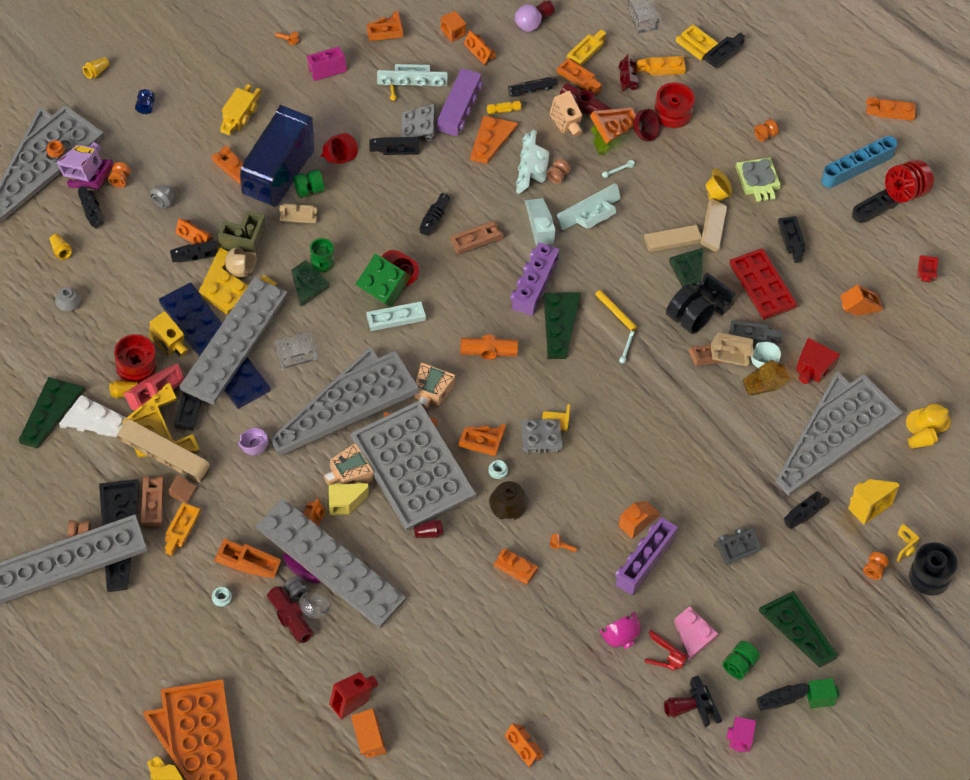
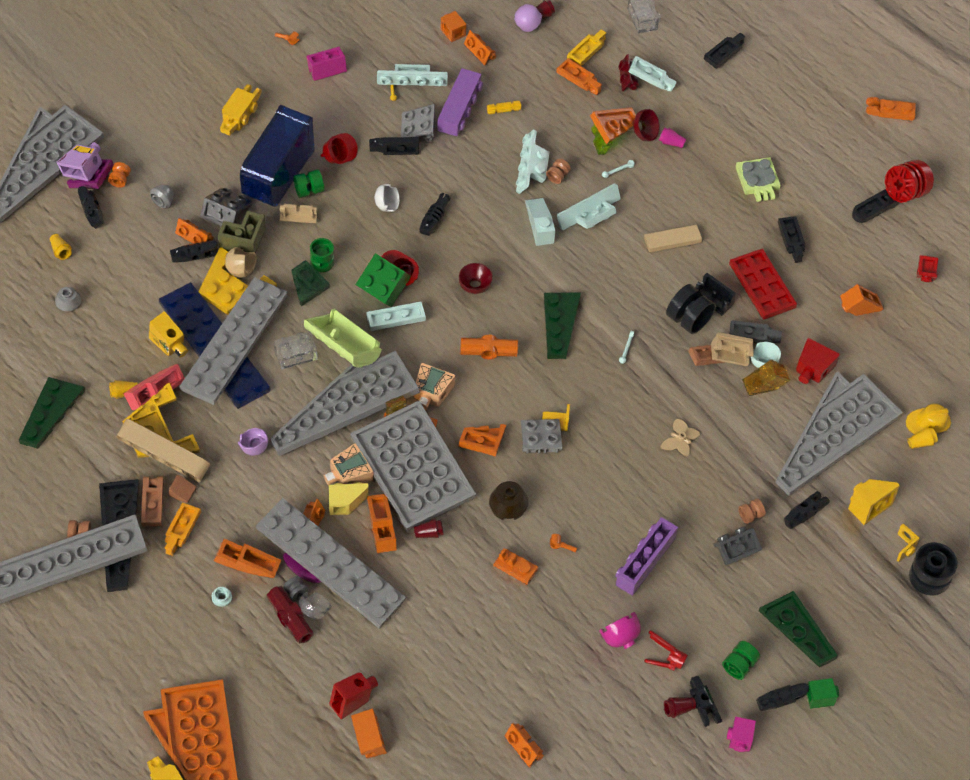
orange plate [46,140,65,158] -> none
white wing [59,395,126,437] -> none
yellow cone [83,57,109,79] -> none
red wheel [114,334,156,384] -> none
clear blue wheel [135,89,155,114] -> none
black hinge [174,392,202,431] -> none
orange plate [211,146,255,186] -> none
orange wing [366,11,403,41] -> none
nougat plate [450,221,504,255] -> none
orange wing [470,116,518,164] -> none
light aqua plate [488,460,508,479] -> none
black hinge [508,77,558,97] -> none
medium lavender brick [510,242,560,316] -> none
light nougat torso [549,91,583,137] -> none
dark red piece [560,82,612,114] -> none
yellow bar [595,290,637,331] -> none
orange slope [619,501,660,539] -> none
light orange hinge [636,56,686,75] -> none
red wheel [654,82,695,128] -> none
clear green wing [669,248,703,287] -> none
bright pink wing [674,606,718,661] -> none
yellow plate [676,24,719,61] -> none
tan tile [701,199,727,252] -> none
yellow piece [705,168,732,201] -> none
orange wheel [754,119,779,142] -> none
dark azure beam [821,136,897,188] -> none
orange wheel [863,552,889,580] -> none
none -> flat silver bracket [200,188,252,226]
none -> yellowish green container [304,309,382,368]
none -> orange slope [367,494,397,553]
none -> white hair [374,184,400,212]
none -> clear yellow plate [385,395,407,416]
none -> dark red piece [459,263,493,294]
none -> light aqua hinge [628,56,676,91]
none -> dark pink cone [659,127,686,148]
none -> tan piece [661,419,700,456]
none -> nougat wheel [738,498,766,524]

